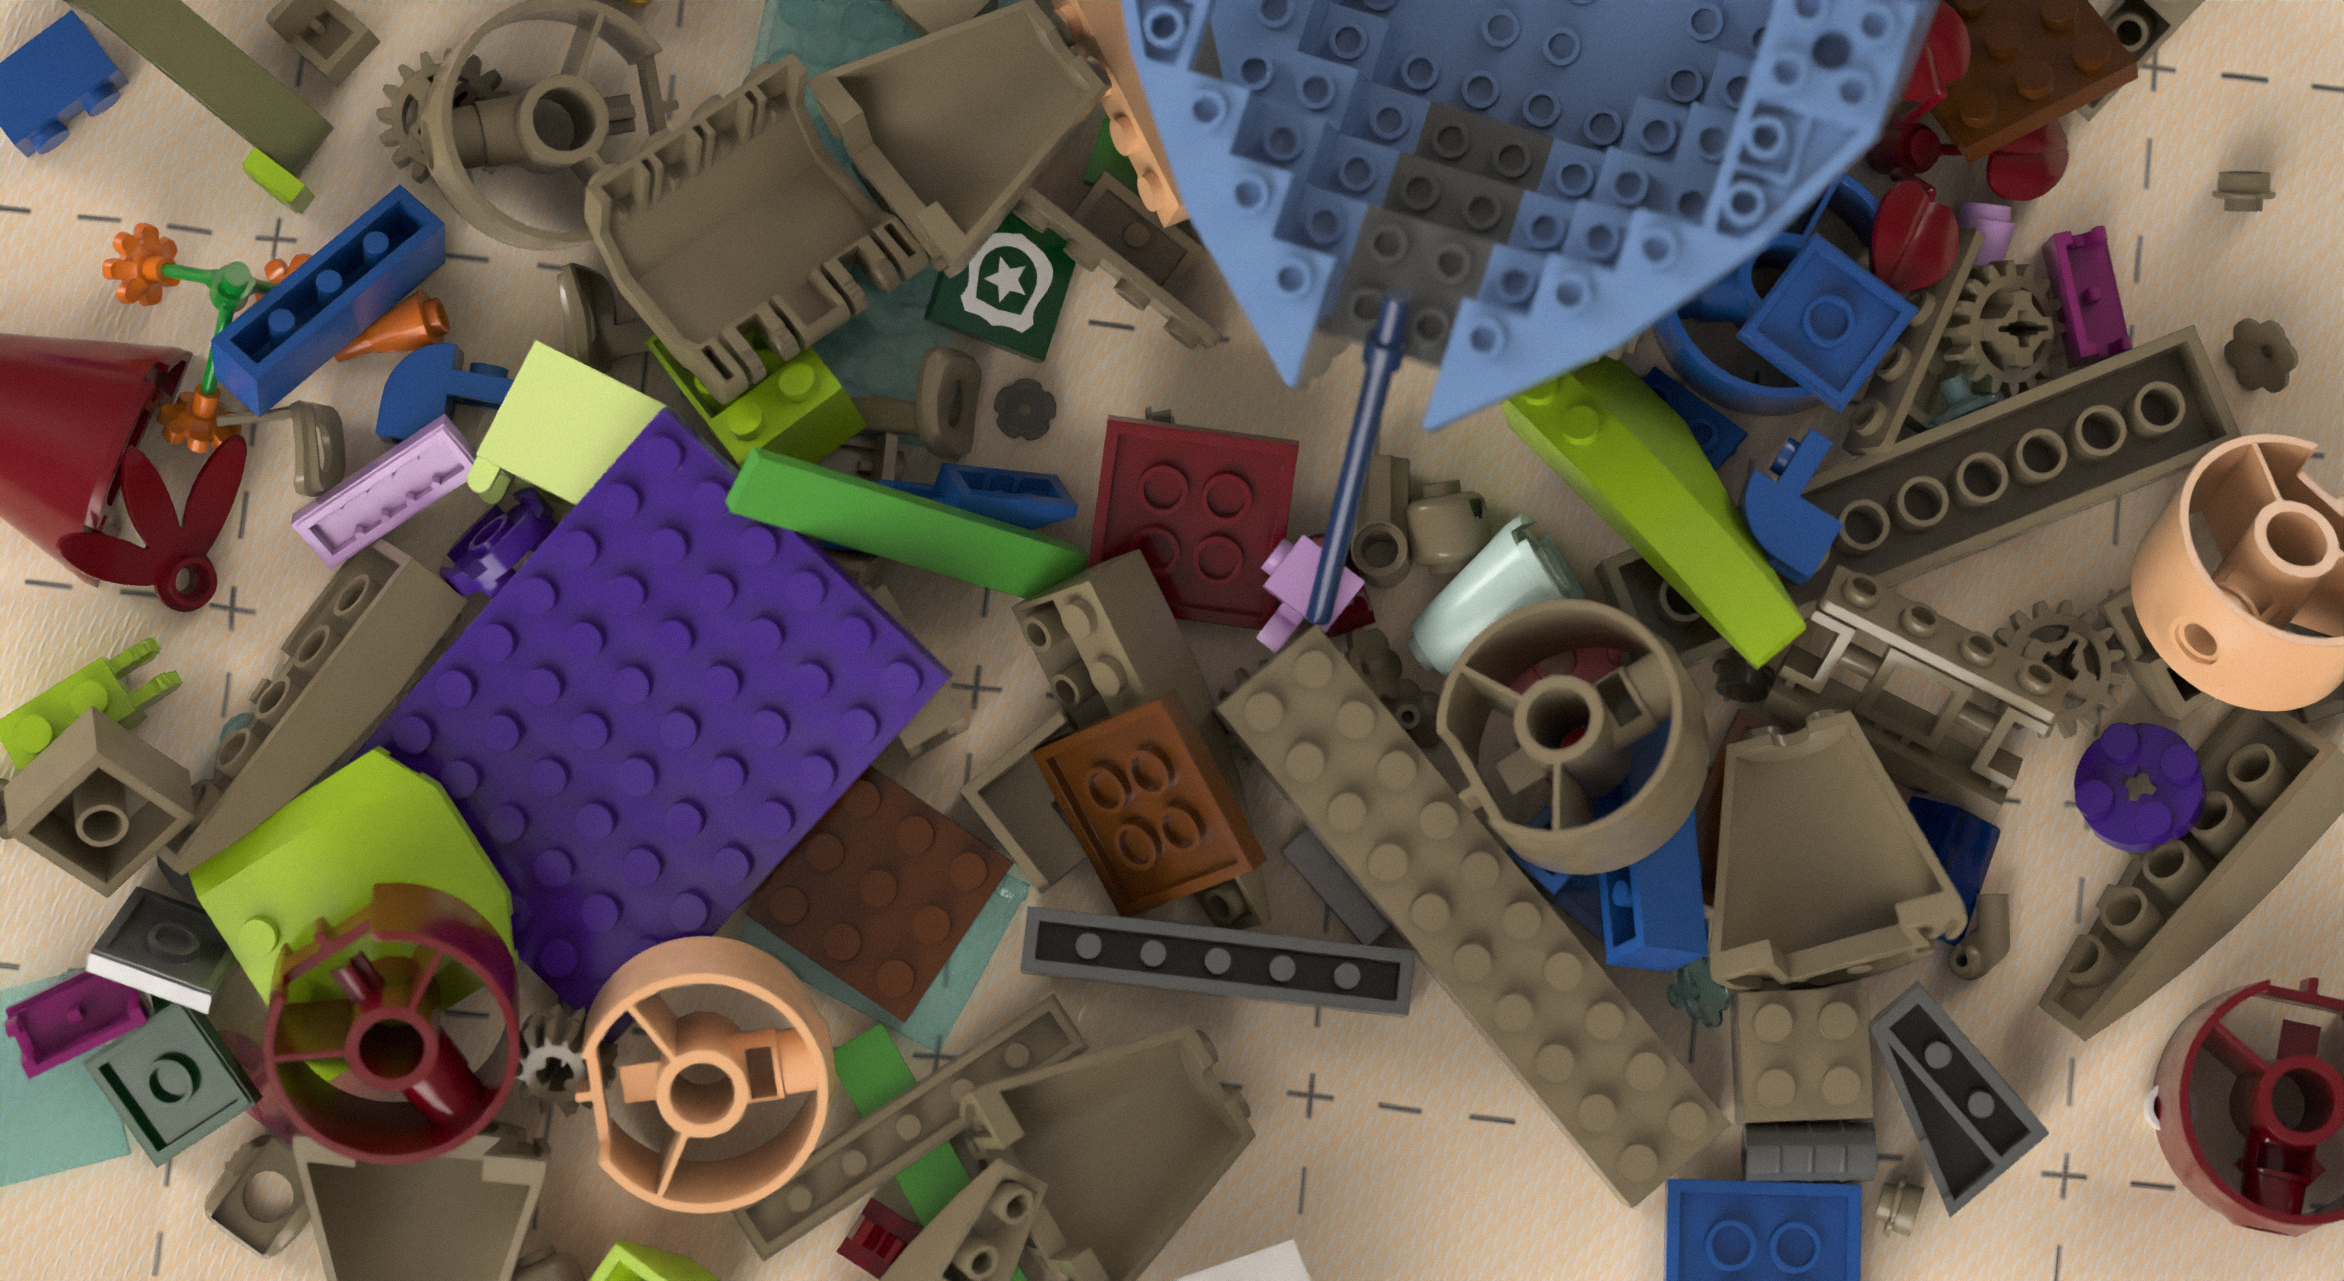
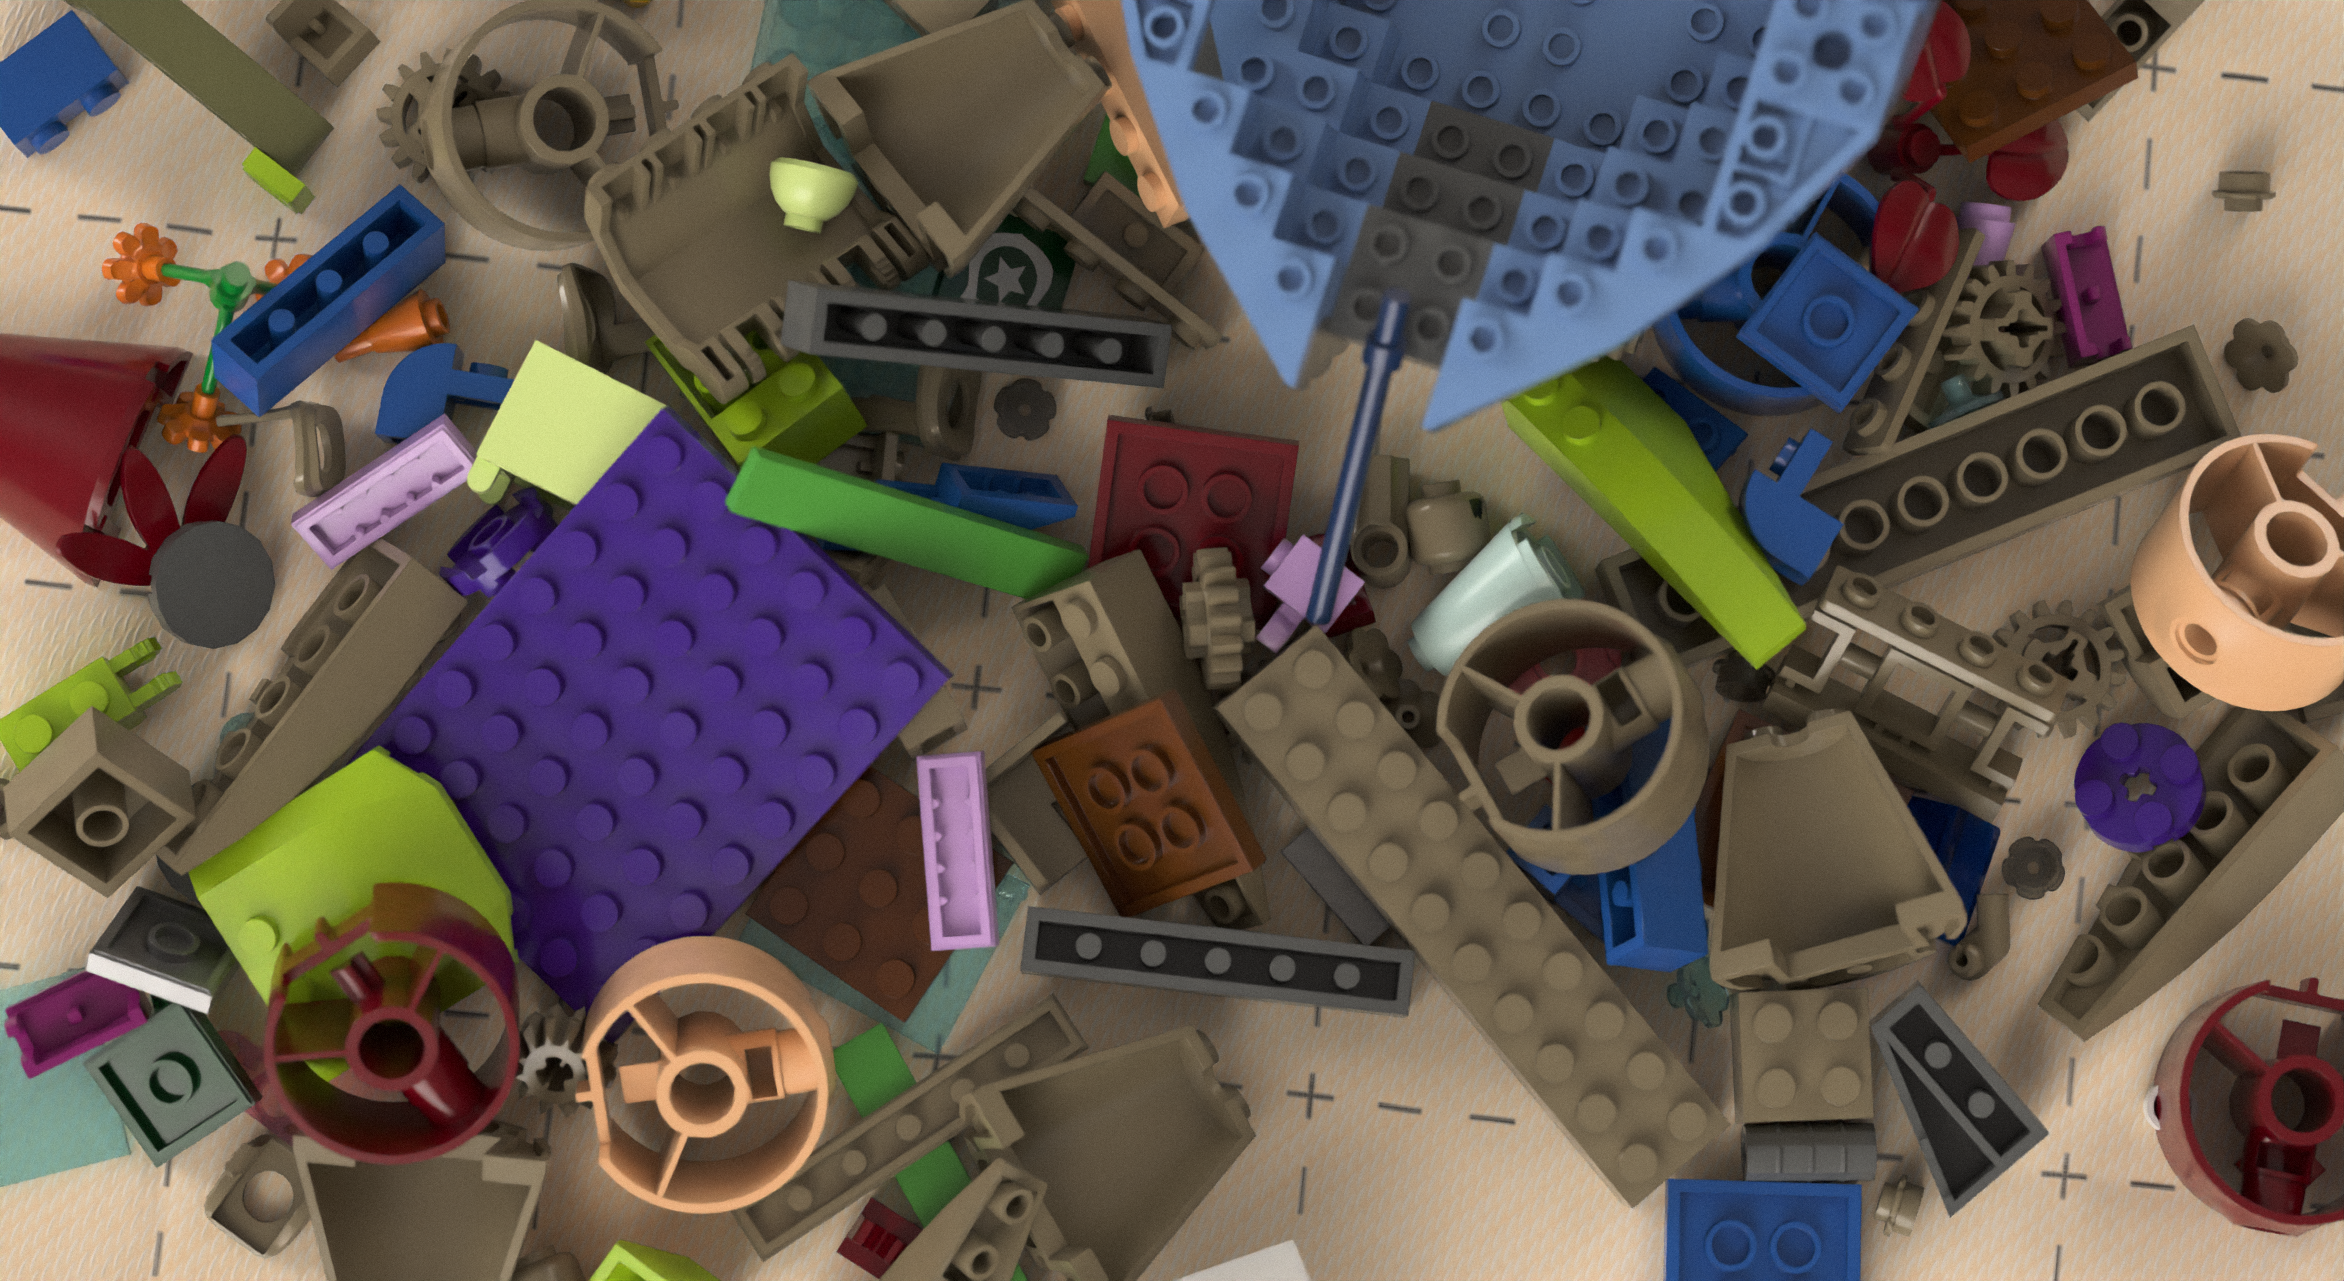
none -> dark grey tile [148,520,275,649]
none -> yellowish green brick [769,157,859,234]
none -> dark grey brick [780,280,1172,388]
none -> lavender plate [916,751,1000,951]
none -> dark tan gear [1179,547,1255,690]
none -> clear smoke plate [2001,837,2065,900]

